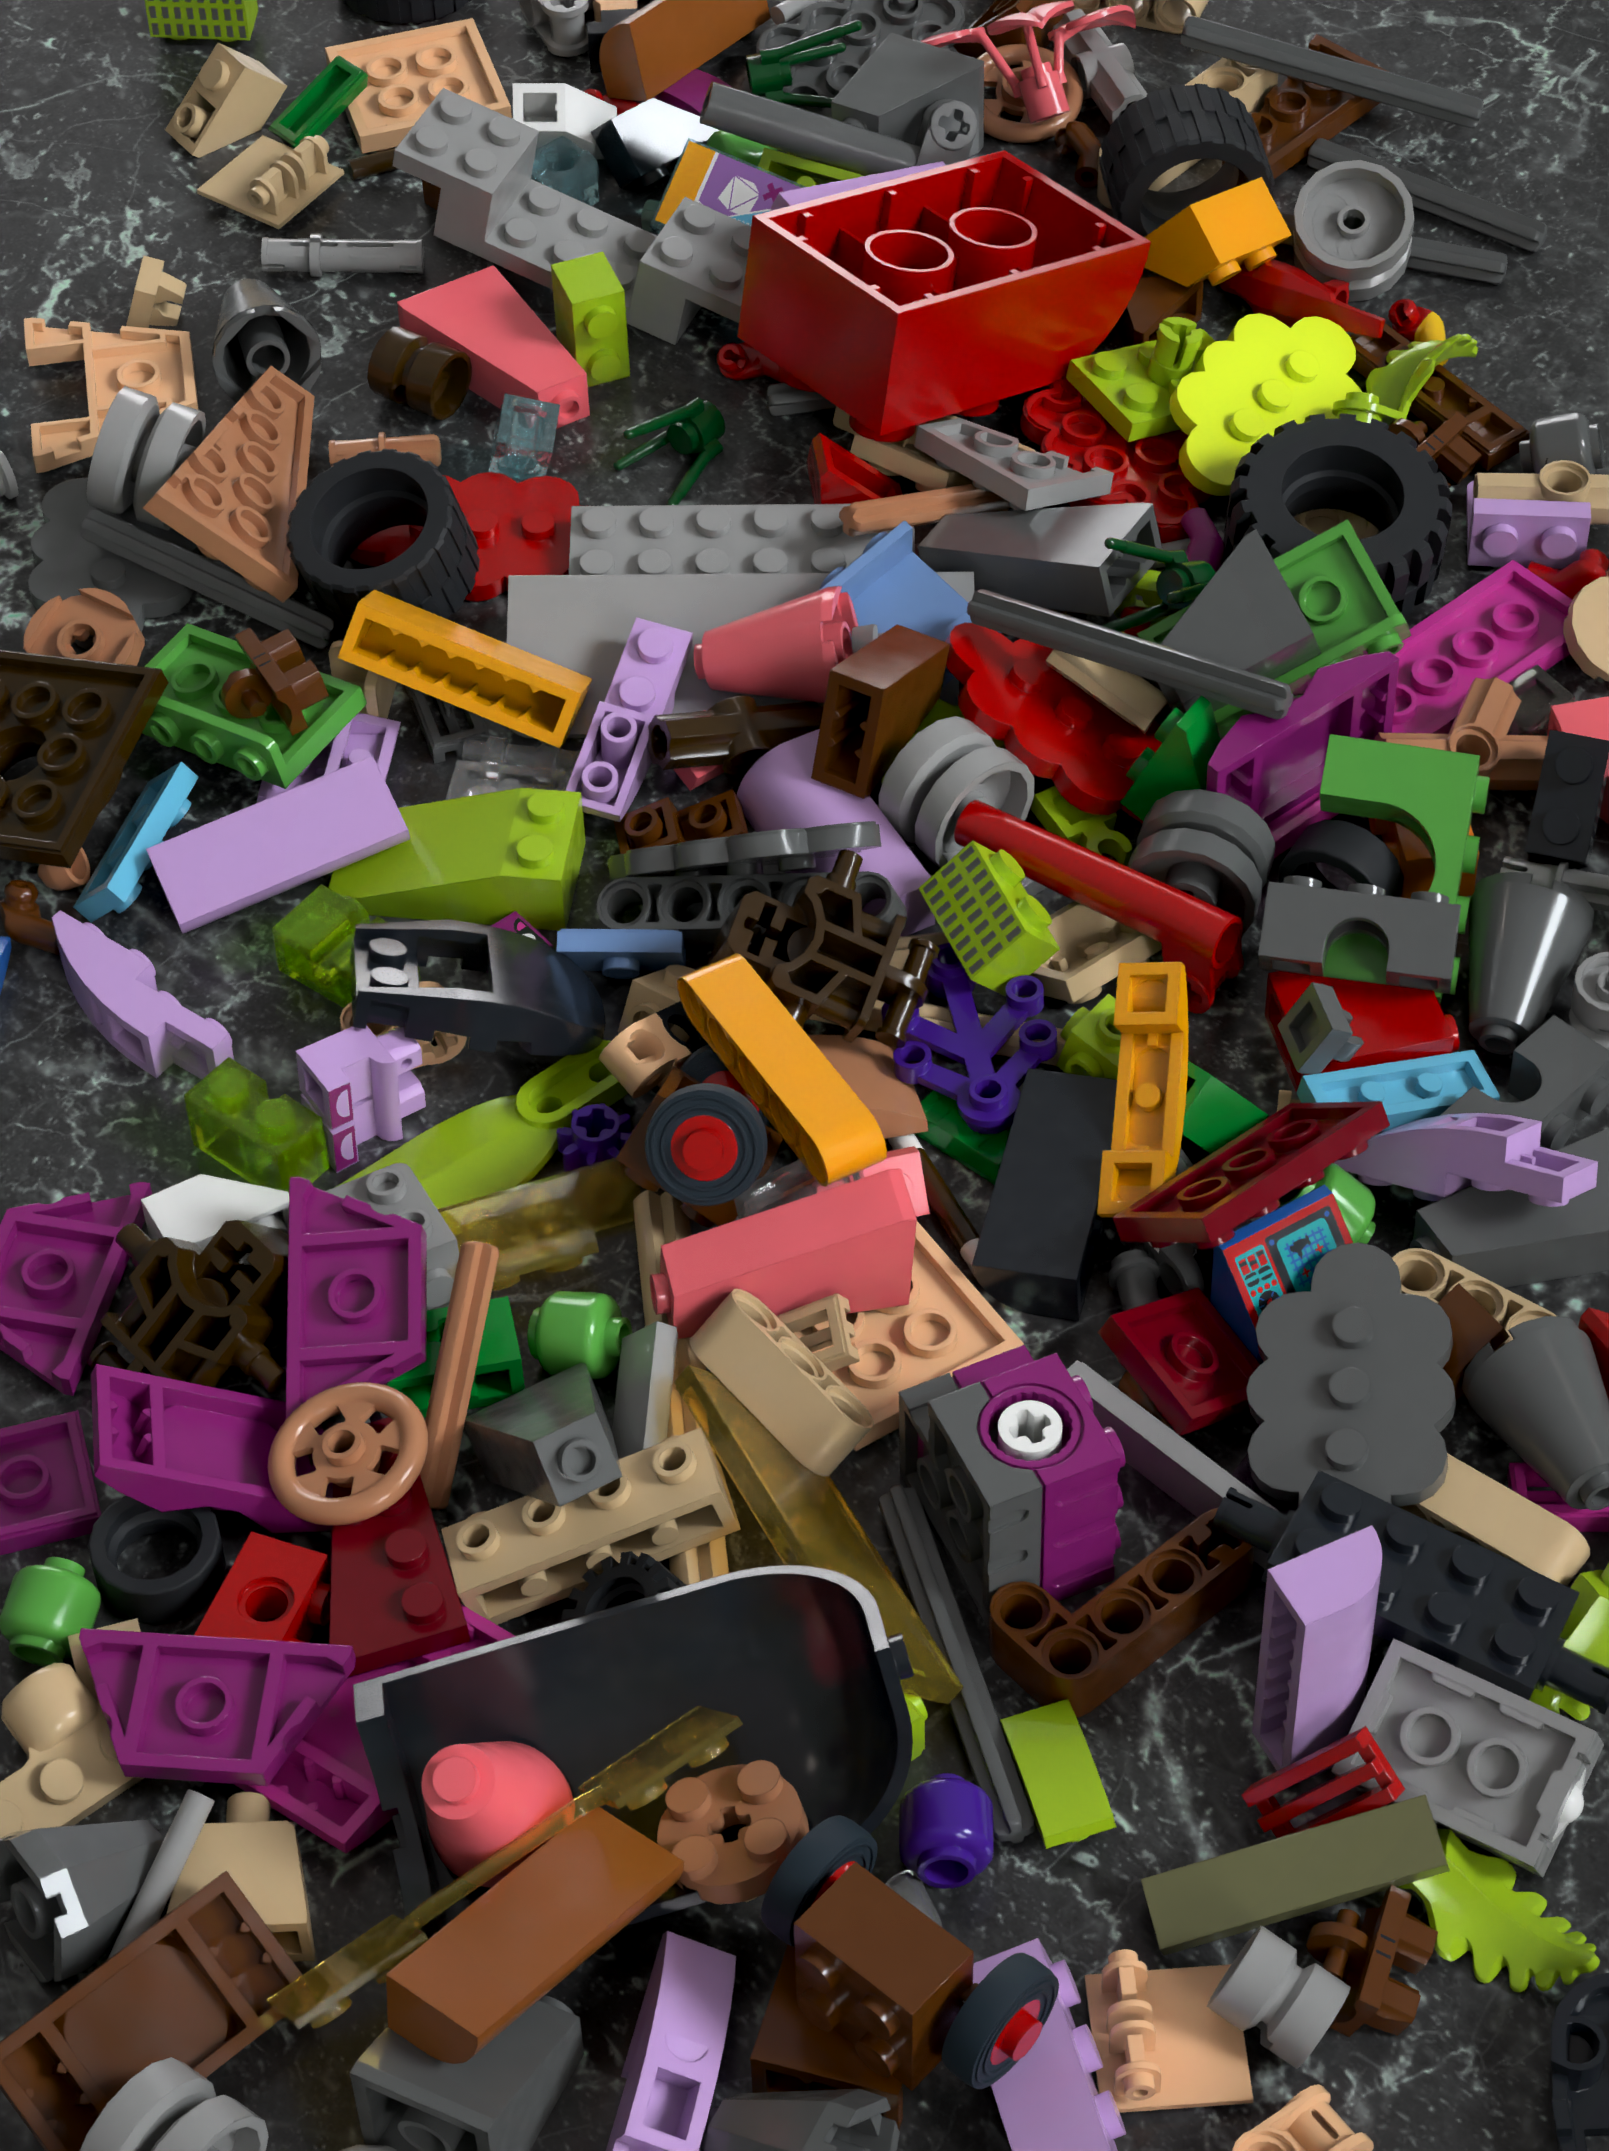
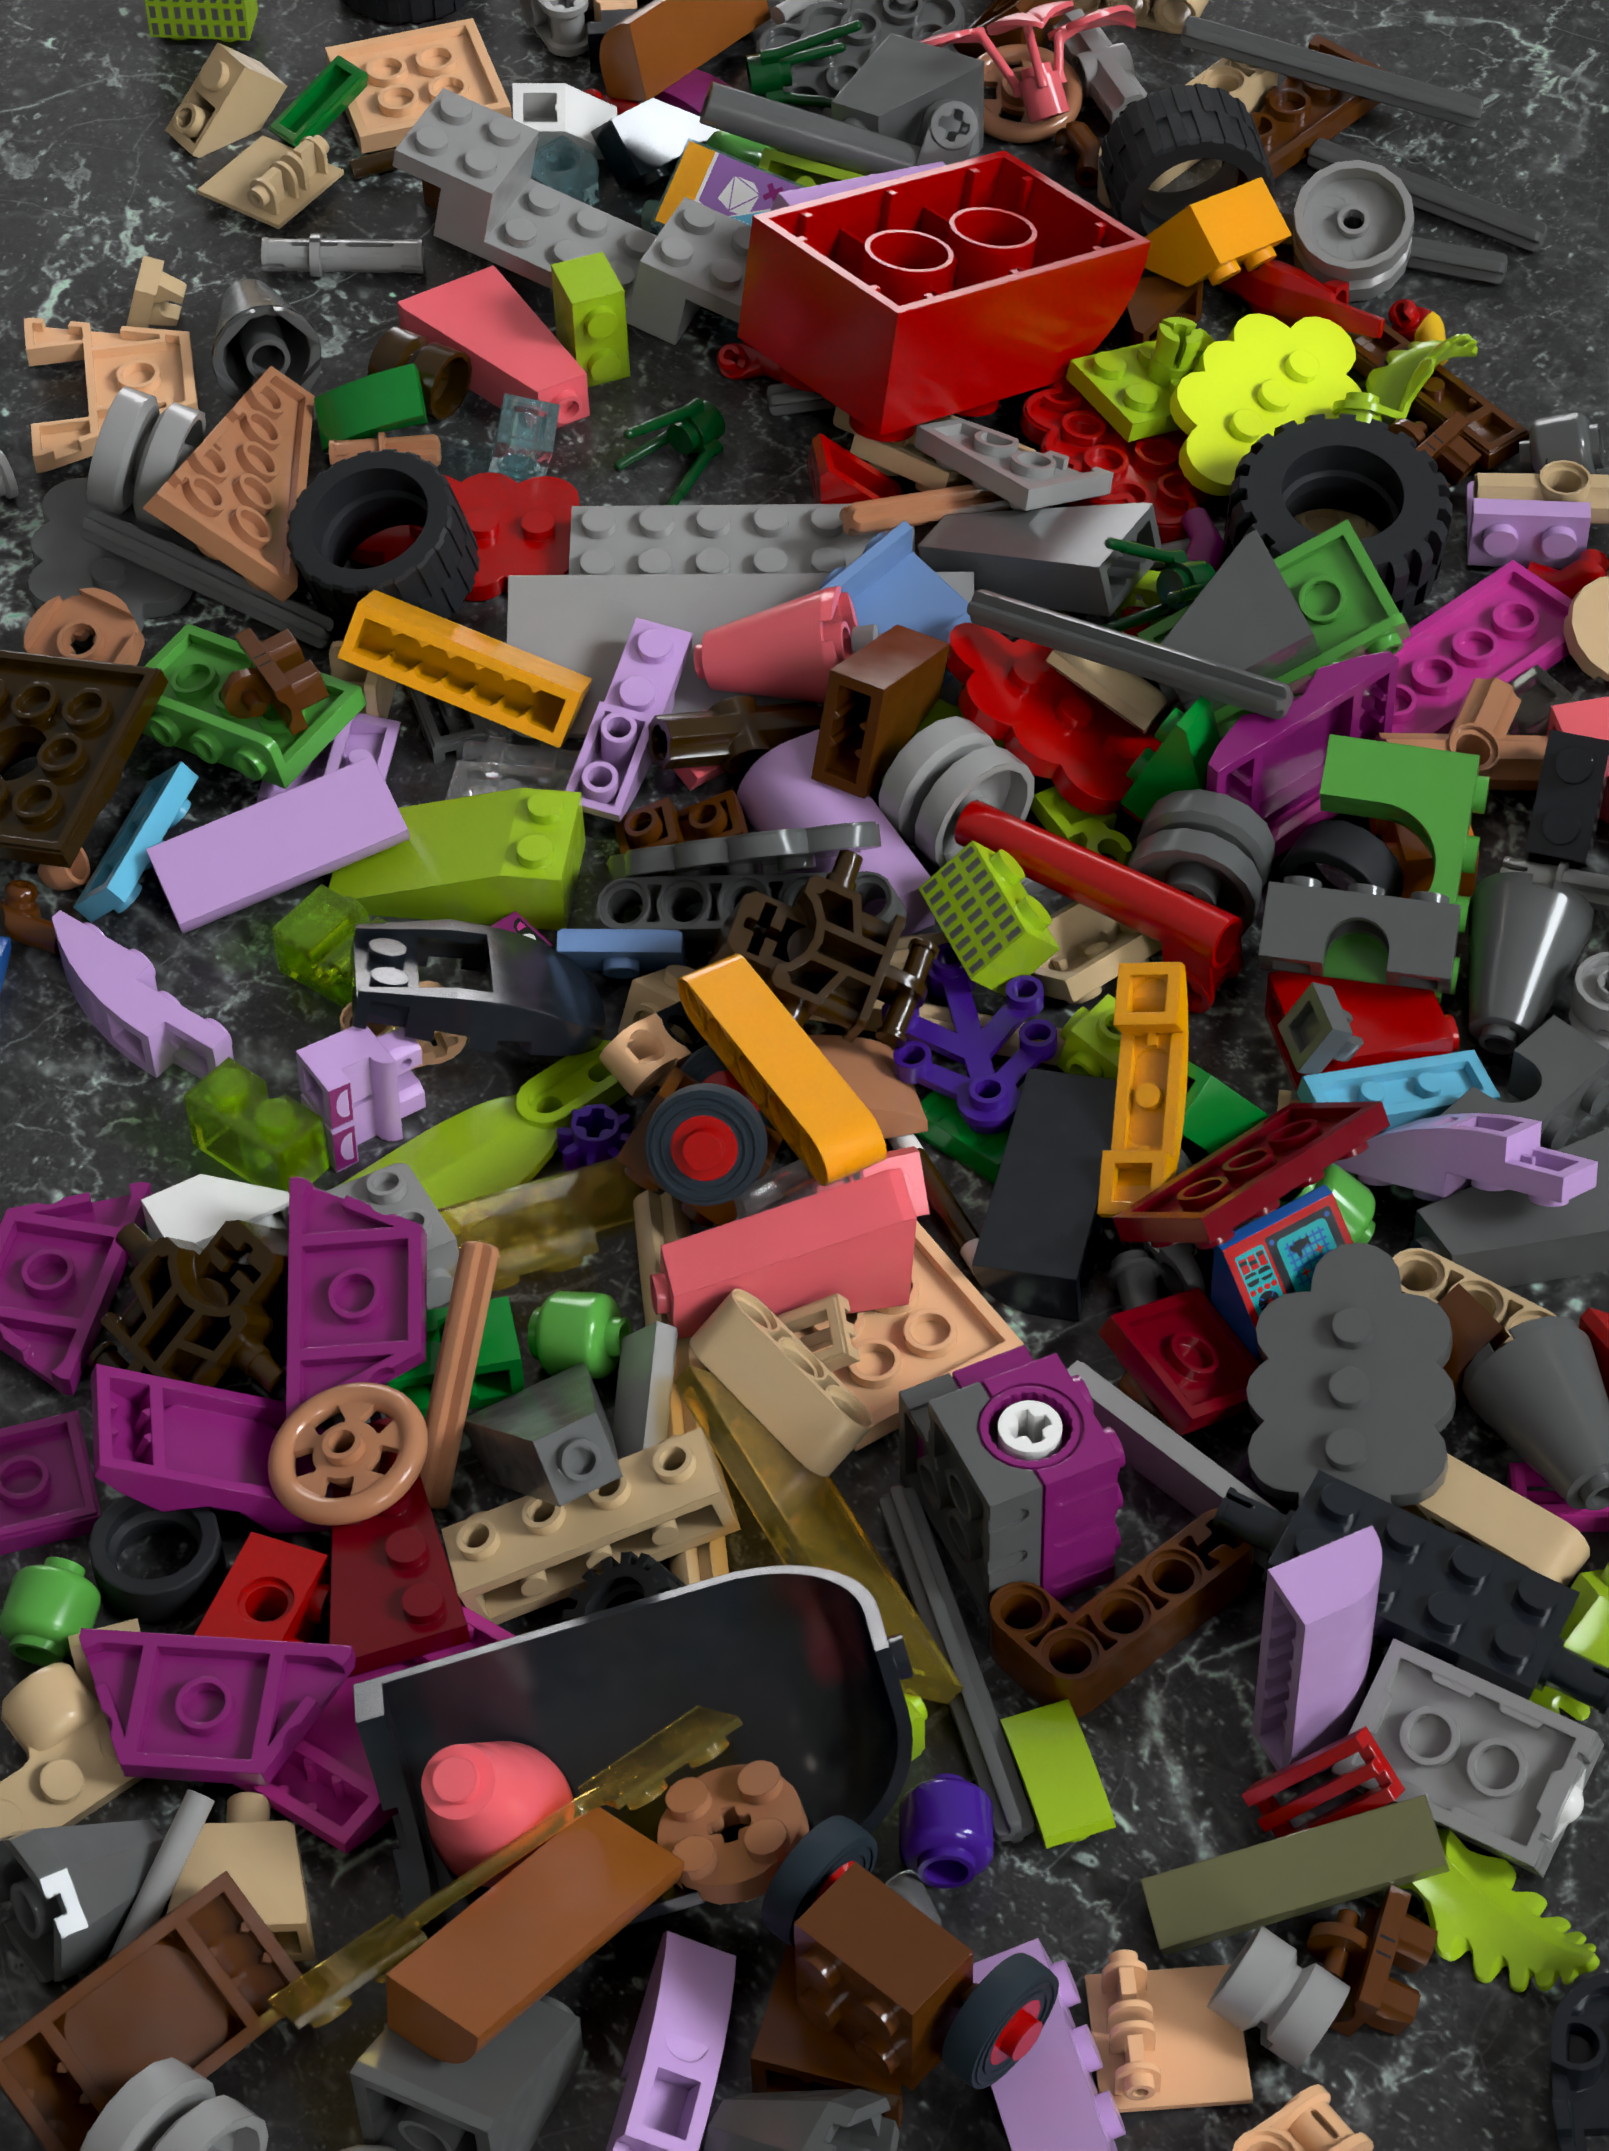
none -> green slope [314,363,428,454]

